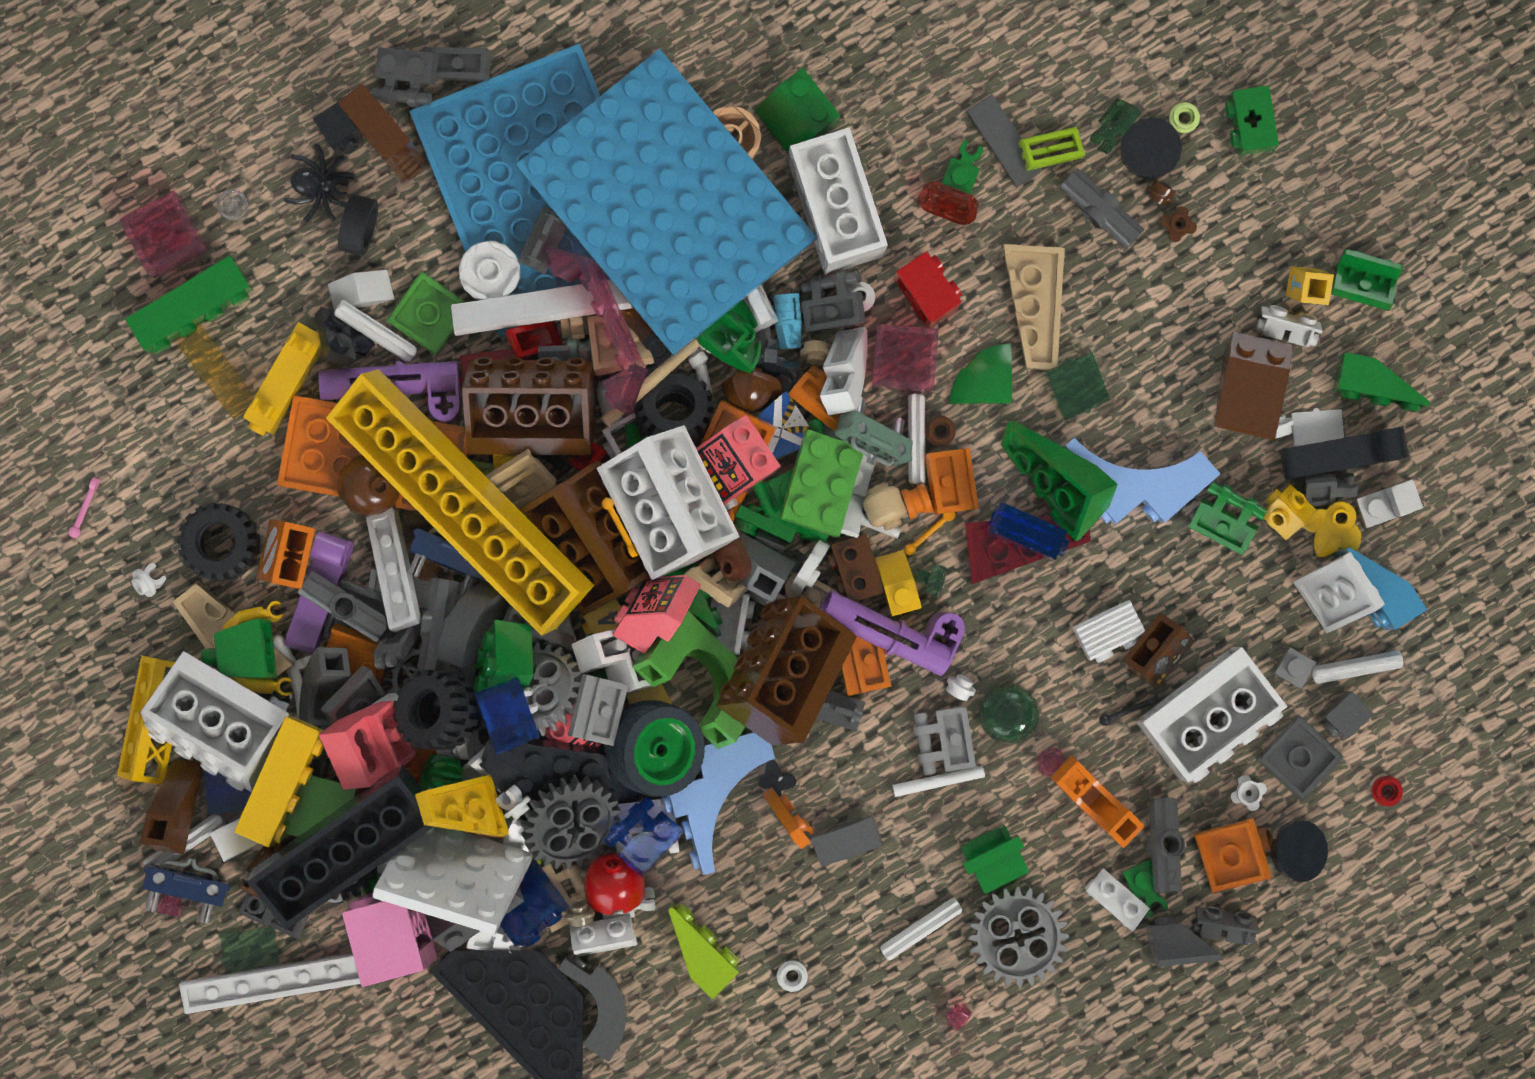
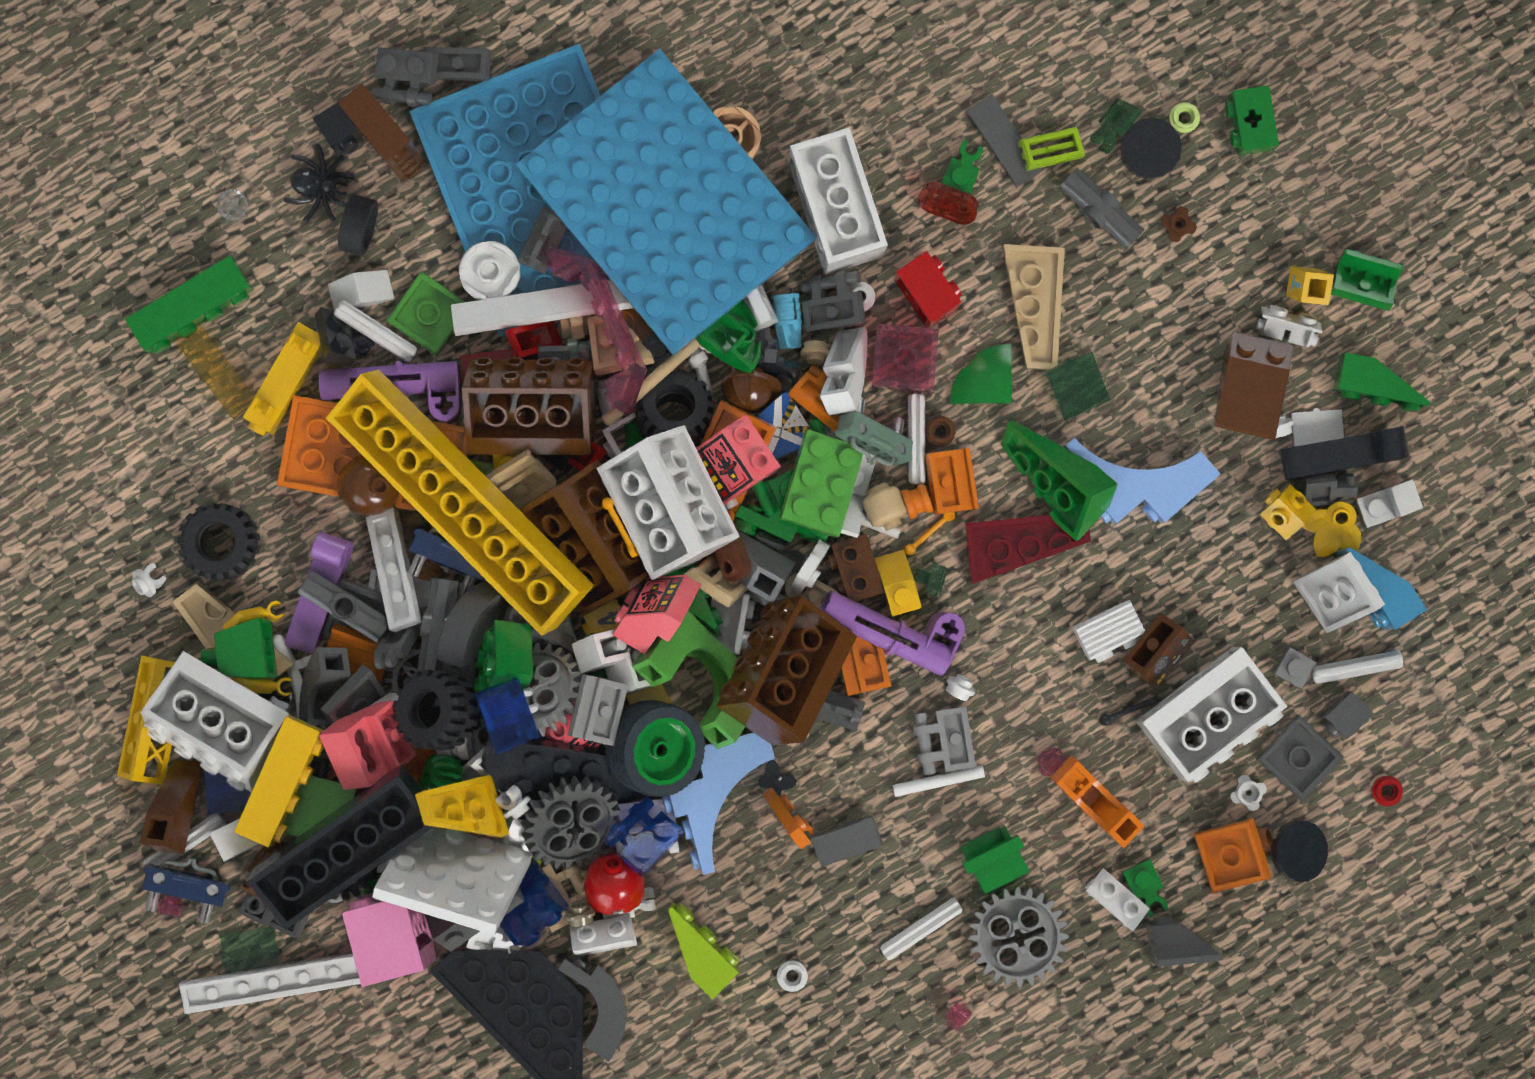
bright pink hinge [68,477,100,538] -> none
clear pink brick [119,191,209,278] -> none
orange brick [256,519,315,589] -> none
green slope [754,67,841,155] -> none
clear green cylinder [978,683,1040,745] -> none
clear blue slope [985,502,1069,561] -> none
dark grey piece [1146,798,1185,893] -> none
reddish brown plate [1147,180,1176,206] -> none
green plate [1189,481,1268,555] -> none
dark grey hinge [1192,906,1259,945] -> none

